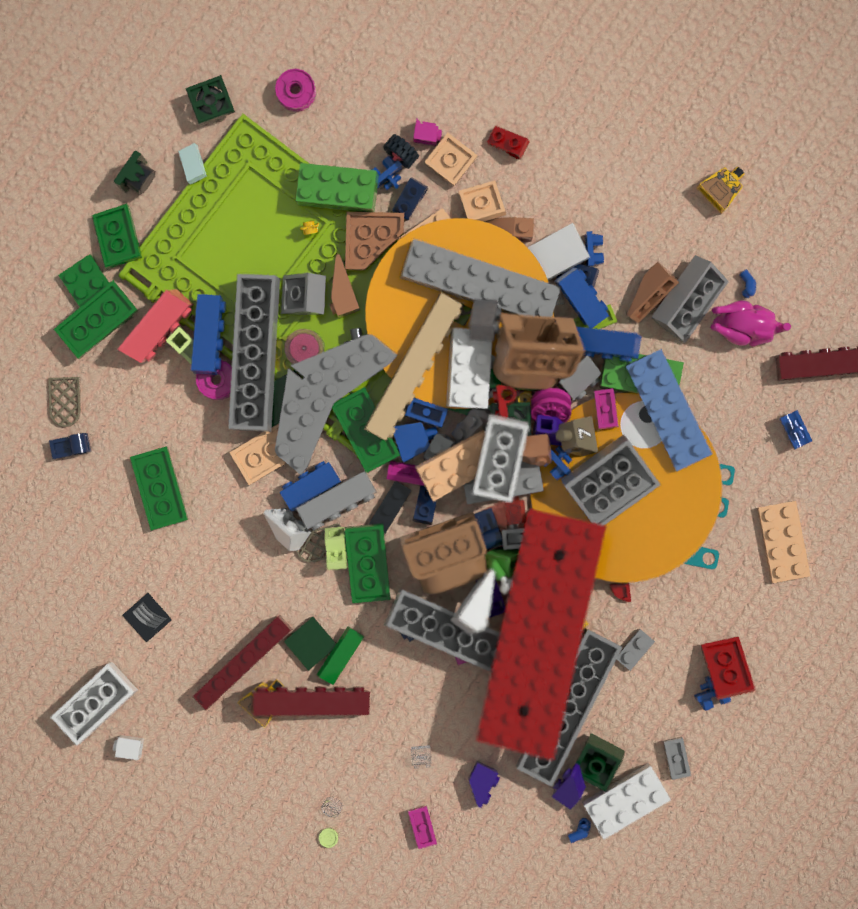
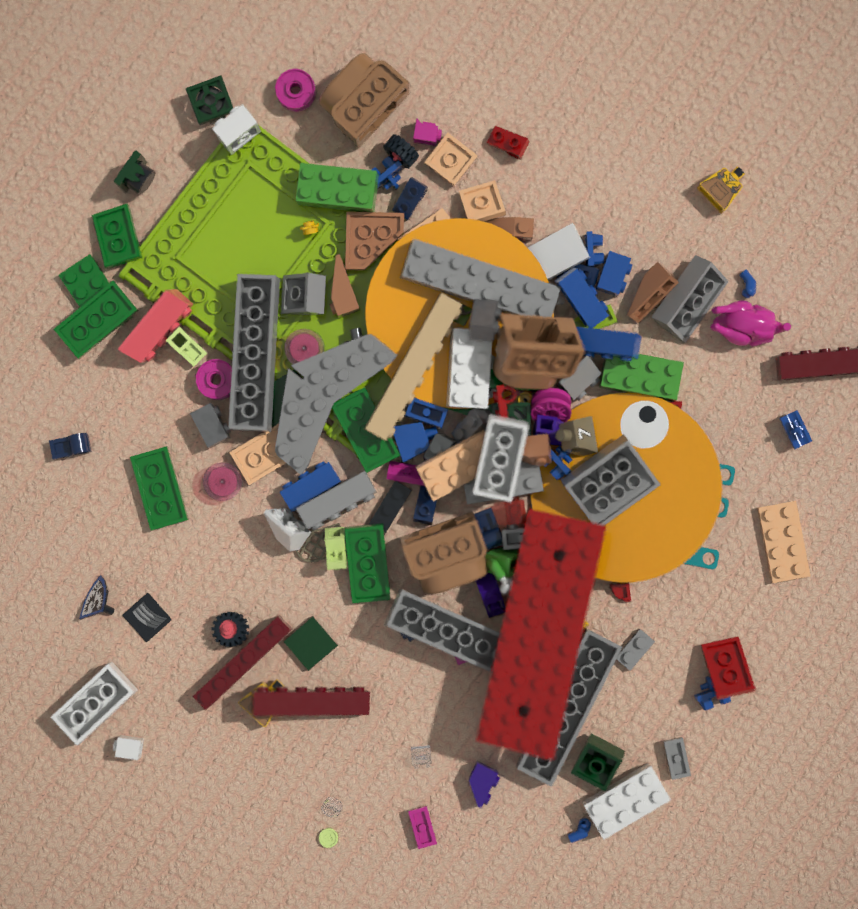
dark tan window [48,377,81,427] -> none
light aqua tile [178,143,207,185] -> none
blue brick [191,294,226,375] -> none
green tile [316,626,365,685] -> none
white slope [450,570,495,634] -> none
dark purple slope [552,763,586,810] -> none
dark pink plate [594,388,619,430] -> none
medium blue plate [626,349,712,471] -> none
none -> shield [79,575,114,620]
none -> flat silver brick [190,403,231,448]
none -> clear pink piece [203,462,244,501]
none -> black wheel [211,612,249,647]
none -> white brick [212,105,261,155]
none -> medium nougat brick [319,53,409,149]
none -> blue brick [595,251,633,297]

